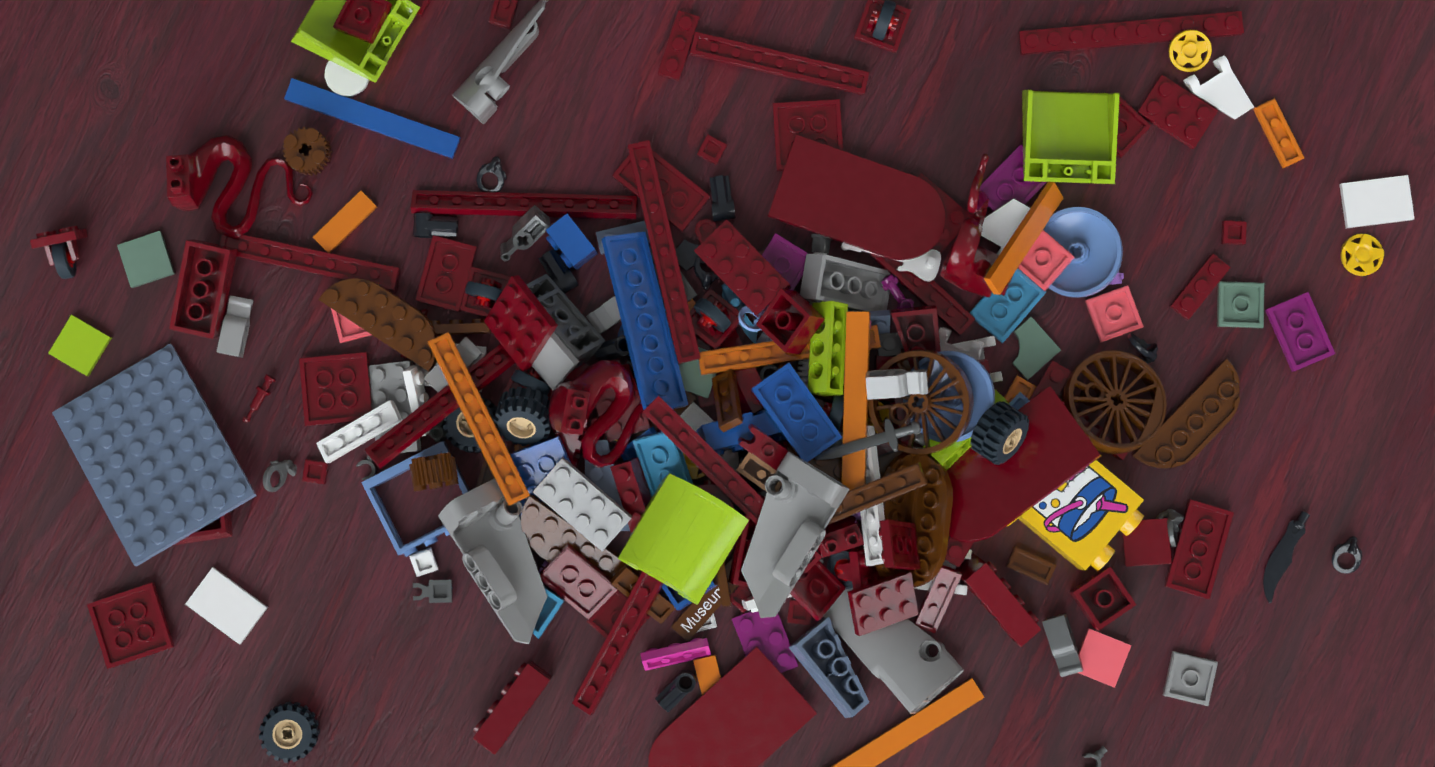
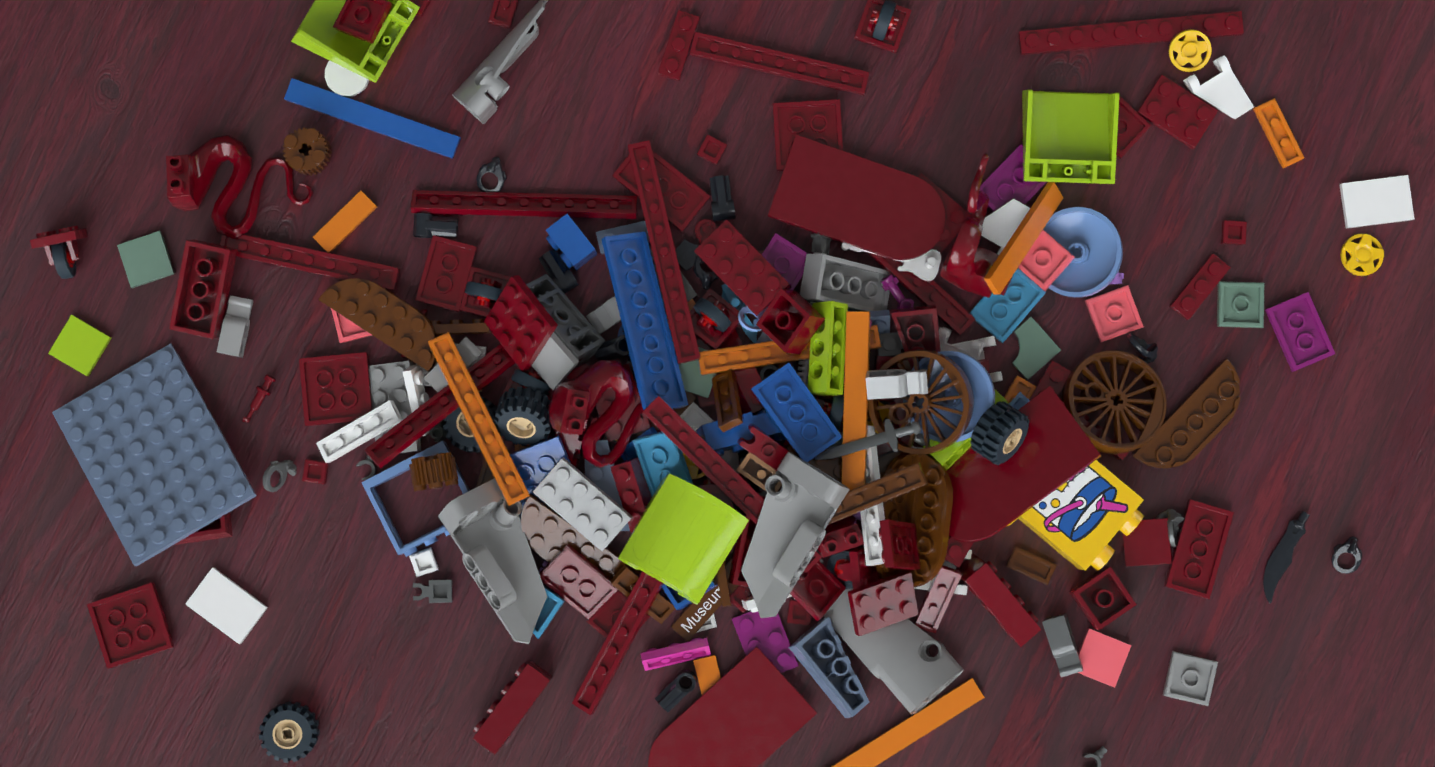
dark grey piece [500,205,550,262] -> none

